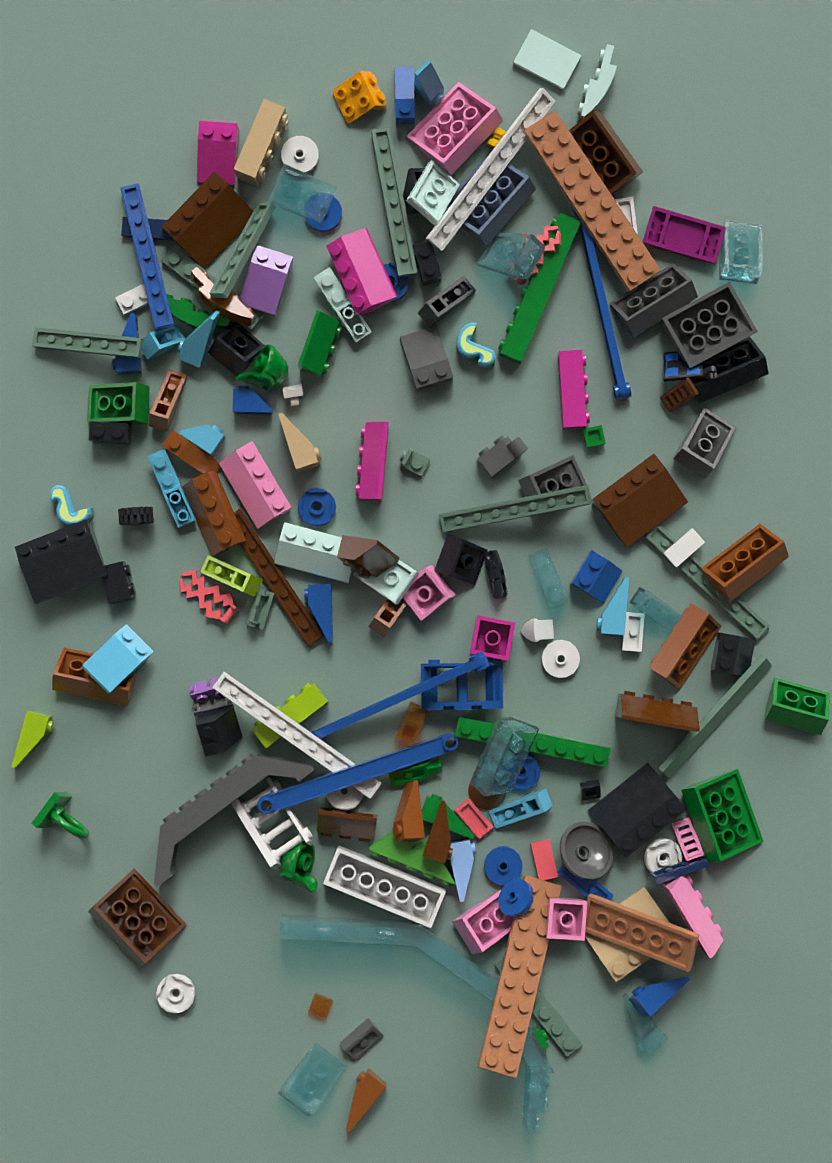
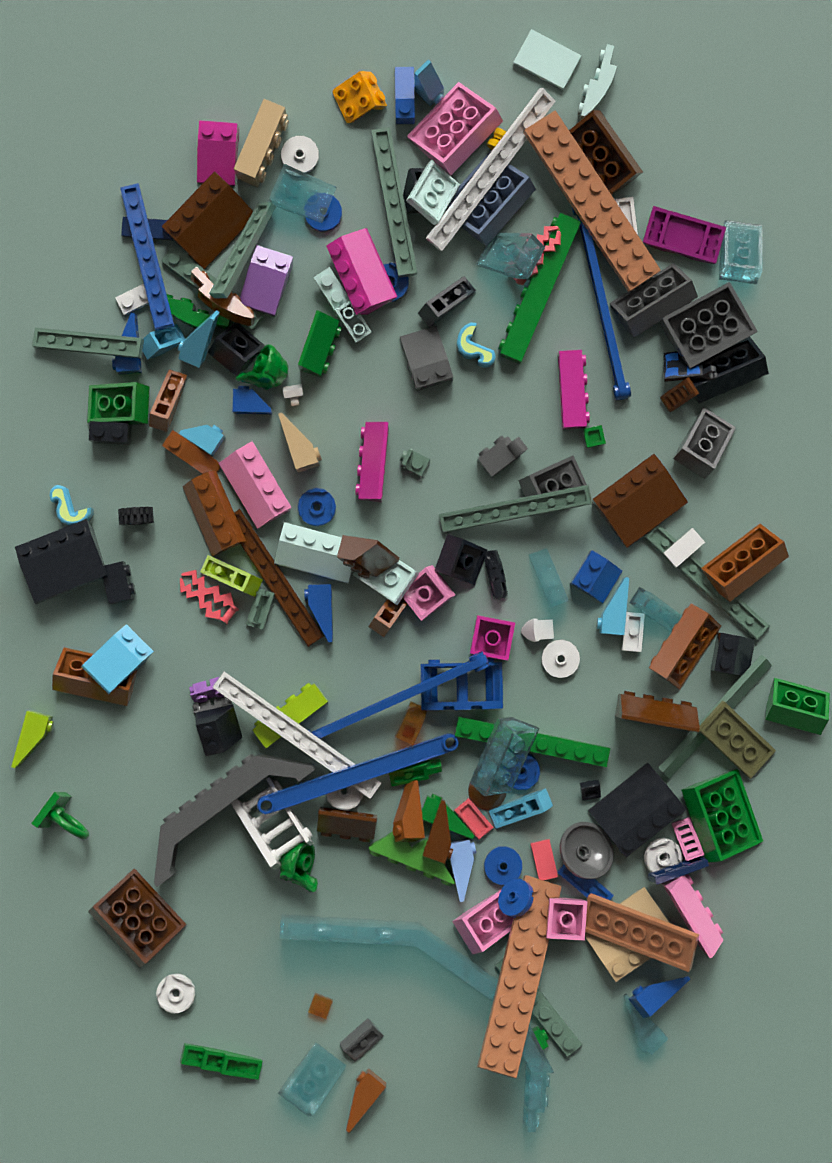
medium azure slope [147,448,196,528] -> none
white brick [323,845,446,928] -> none
black brick [413,241,442,286] -> none
none -> green slope [180,1043,263,1080]
none -> olive tile [699,700,776,779]

